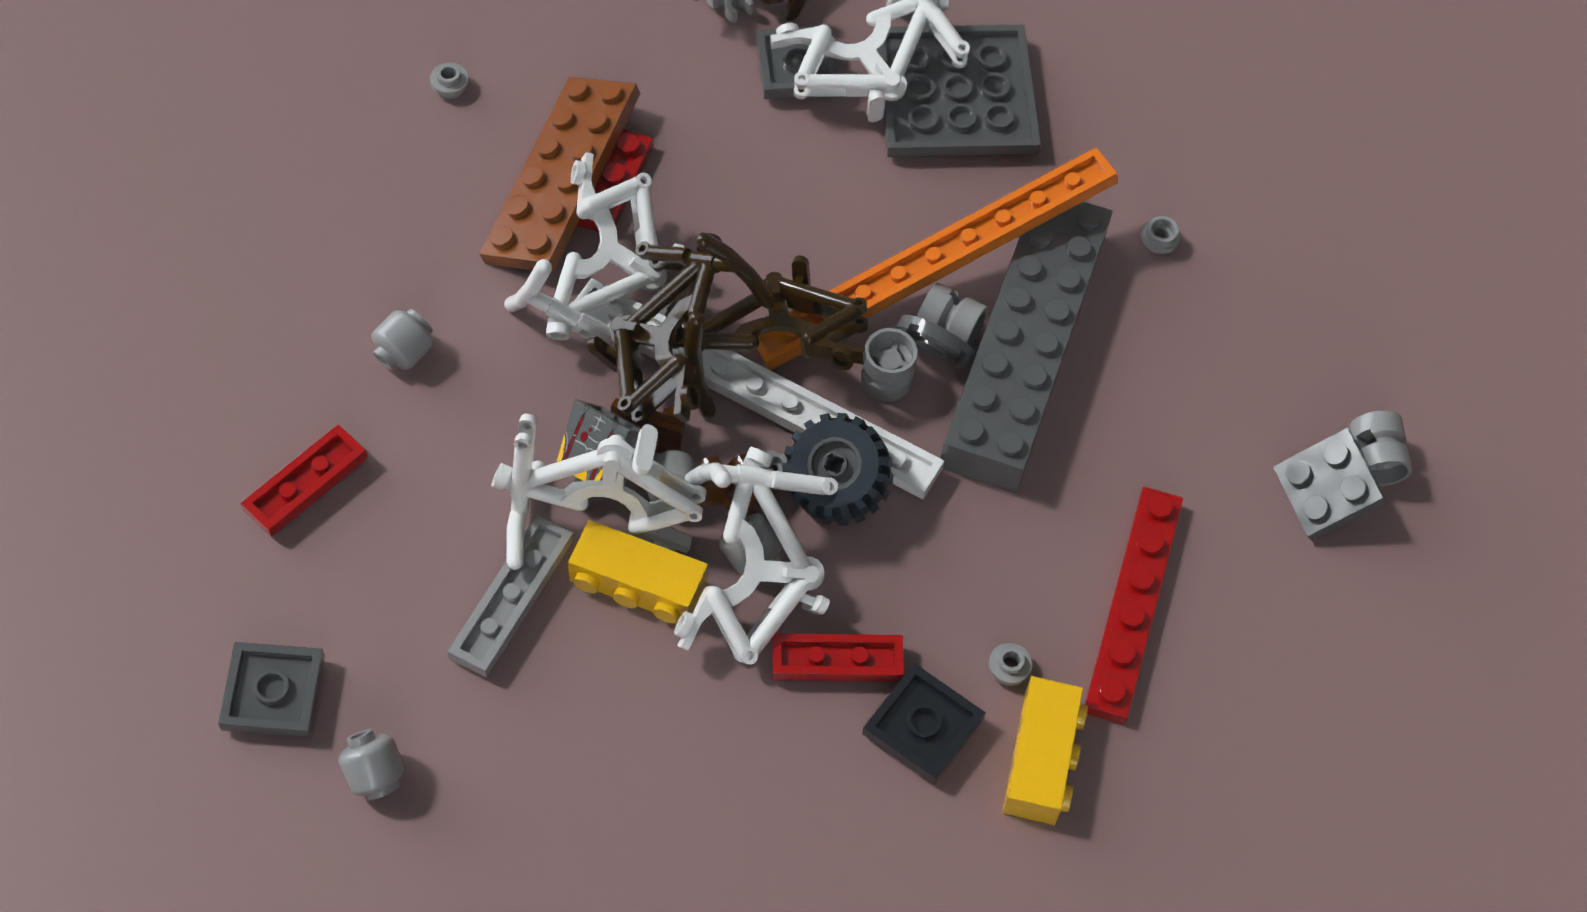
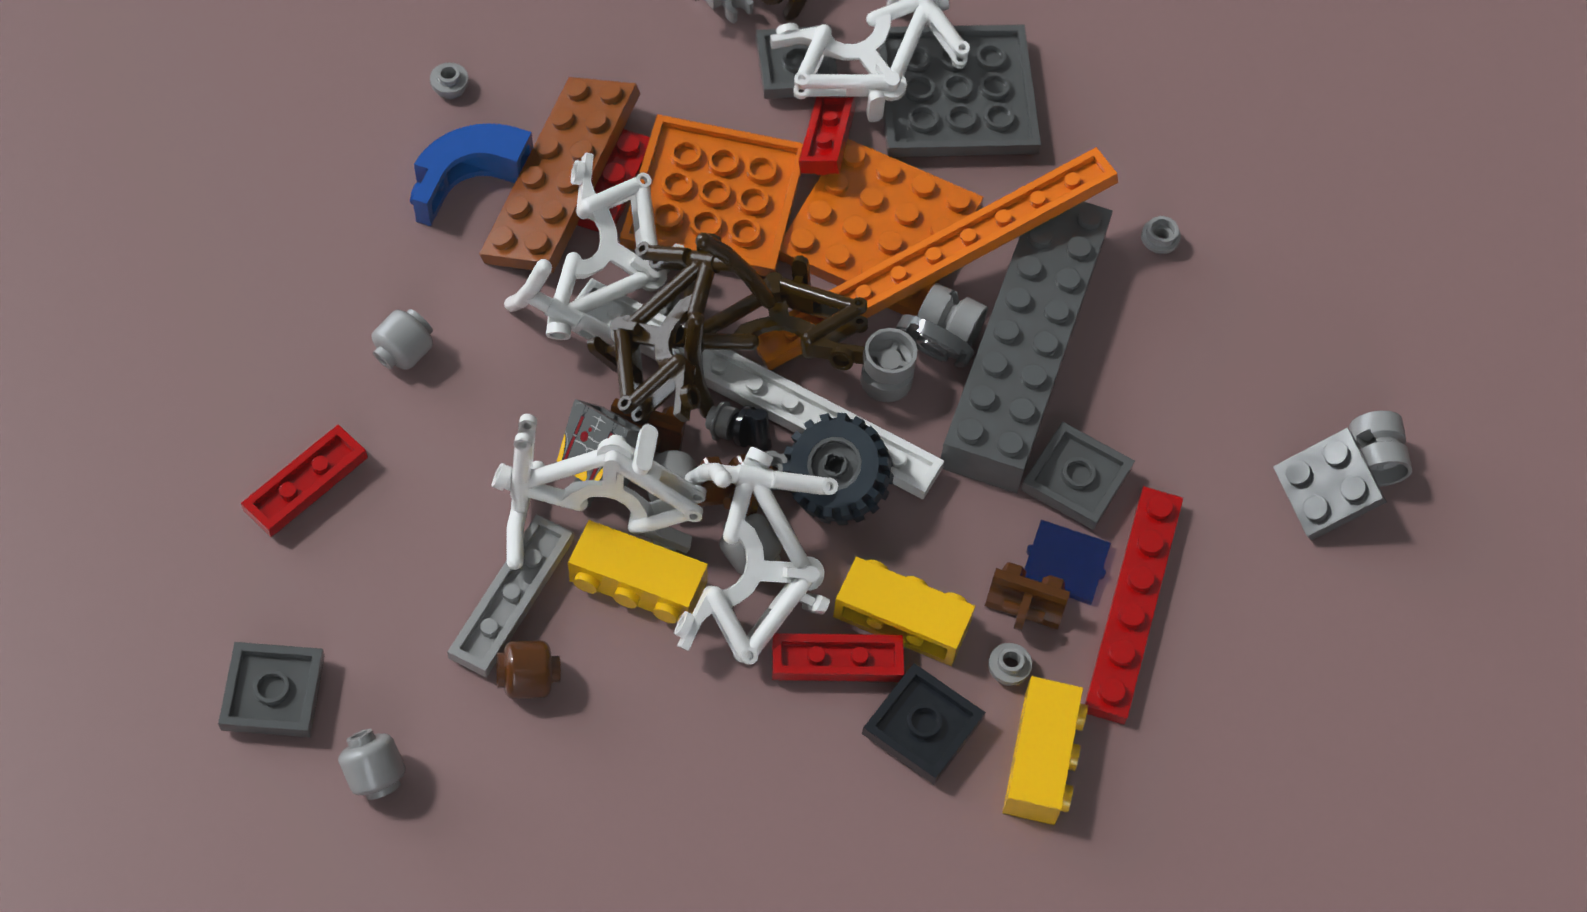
none -> blue arch [410,123,533,226]
none -> reddish brown head [496,641,561,699]
none -> orange plate [620,114,803,277]
none -> light grey plate [705,401,740,441]
none -> black plate [730,406,772,451]
none -> orange plate [779,139,983,316]
none -> red plate [799,97,856,176]
none -> yellow brick [833,557,975,667]
none -> reddish brown hips [985,562,1070,631]
none -> dark grey plate [1021,421,1135,530]
none -> clear blue piece [1024,520,1111,605]

